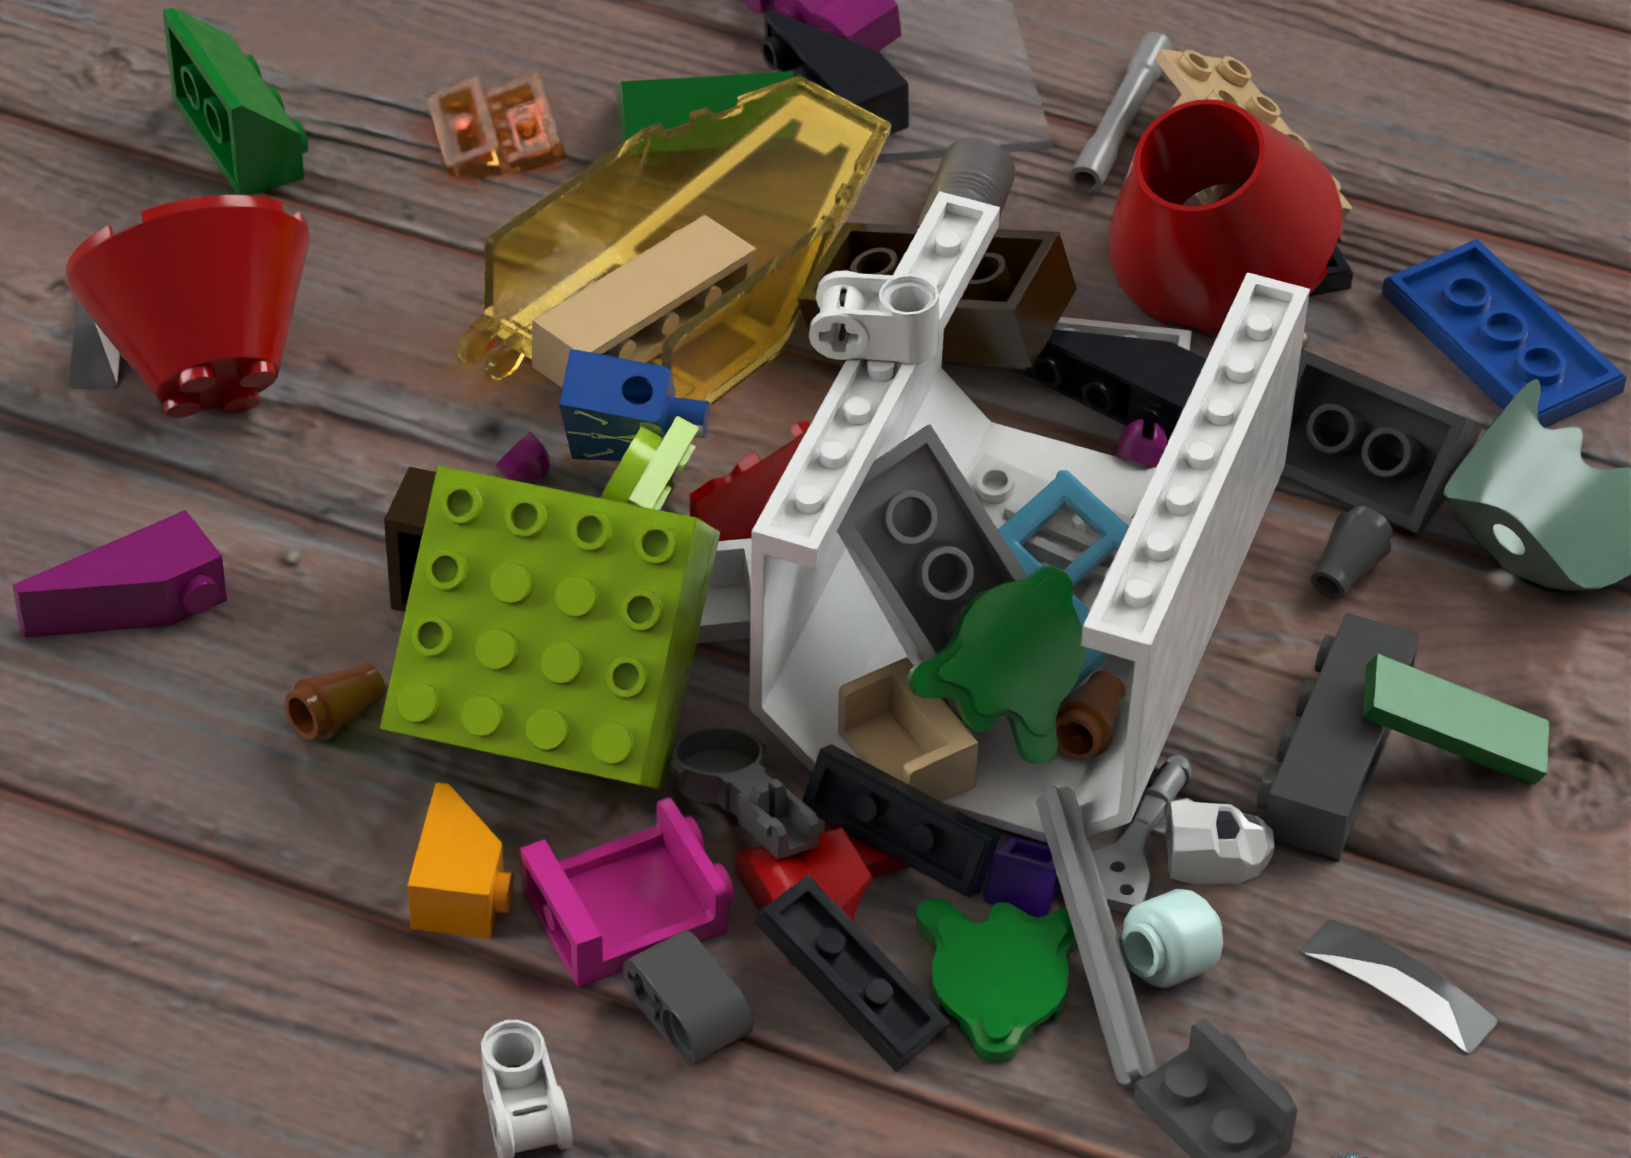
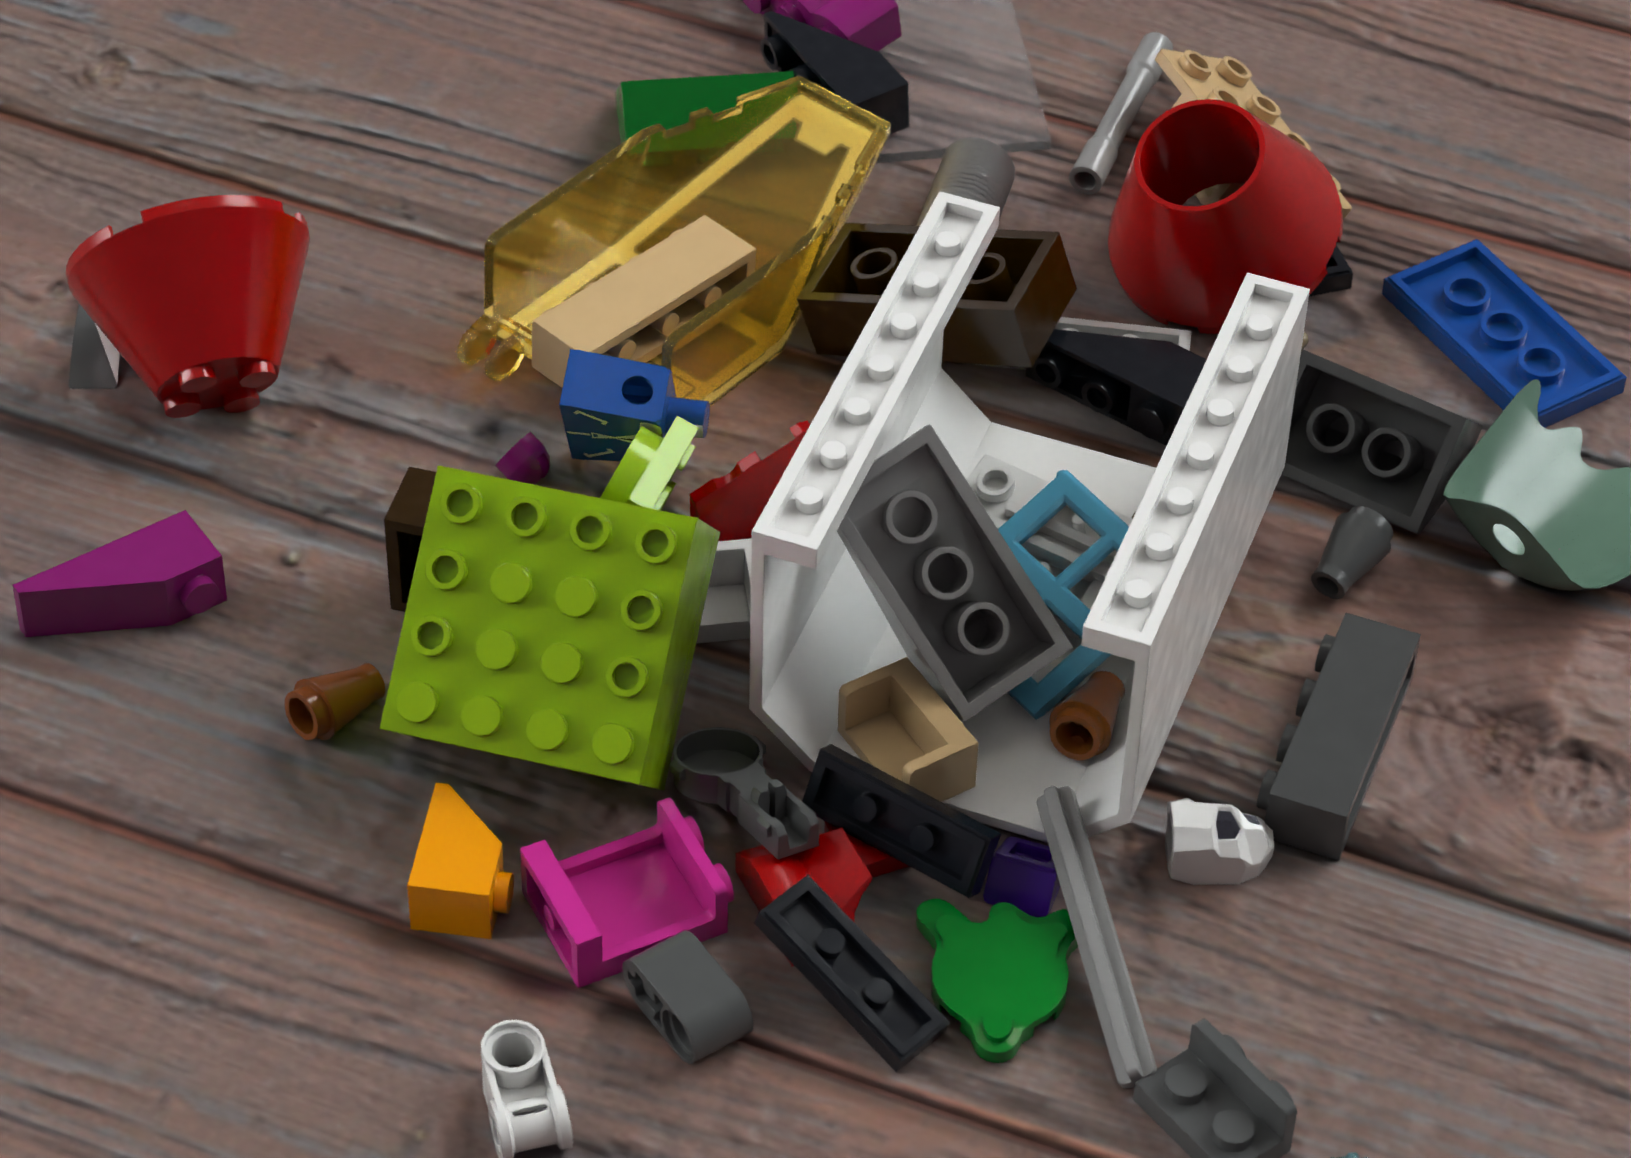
green slope [163,7,308,195] -> none
clear orange slope [425,71,568,177] -> none
white piece [809,270,939,364] -> none
green tile [907,566,1086,764] -> none
light grey piece [1092,755,1192,913] -> none
magenta hinge [1115,419,1168,467] -> none
light aqua head [1120,889,1223,988] -> none
sticker [1300,920,1498,1054] -> none
tile [1362,653,1549,785] -> none

